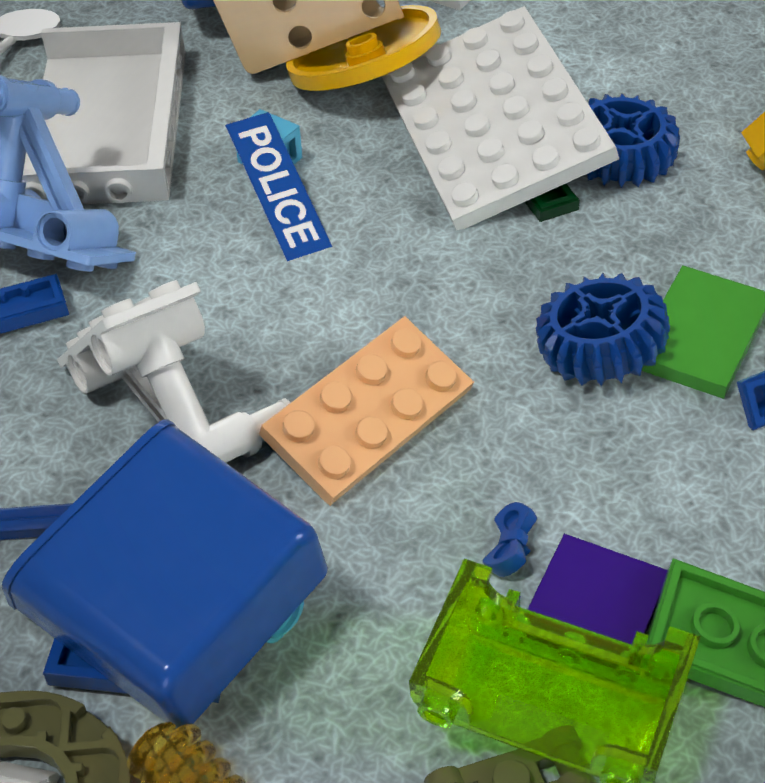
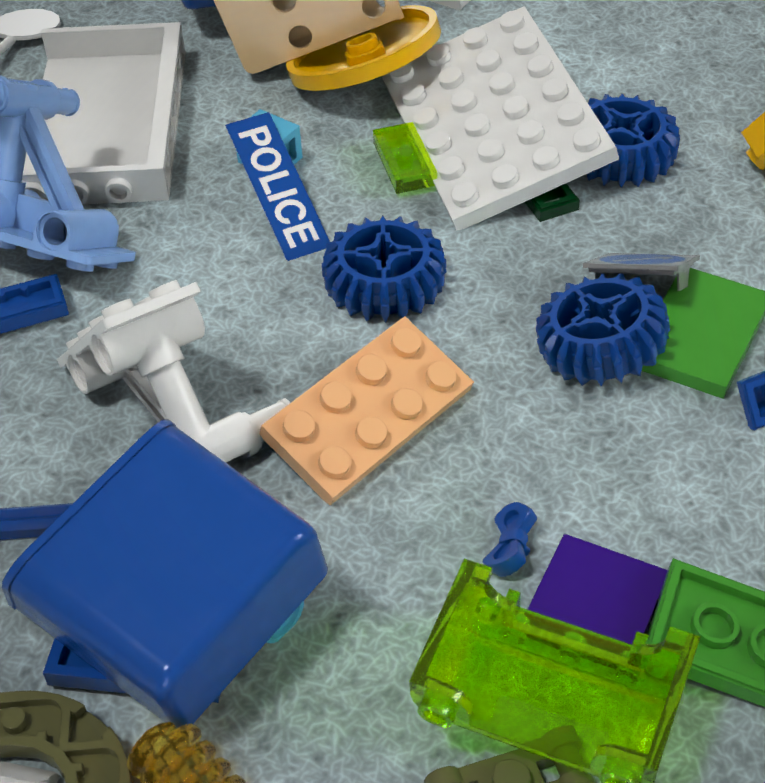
none -> blue gear [322,215,446,323]
none -> clear neon green plate [373,122,437,194]
none -> light grey piece [583,253,700,291]

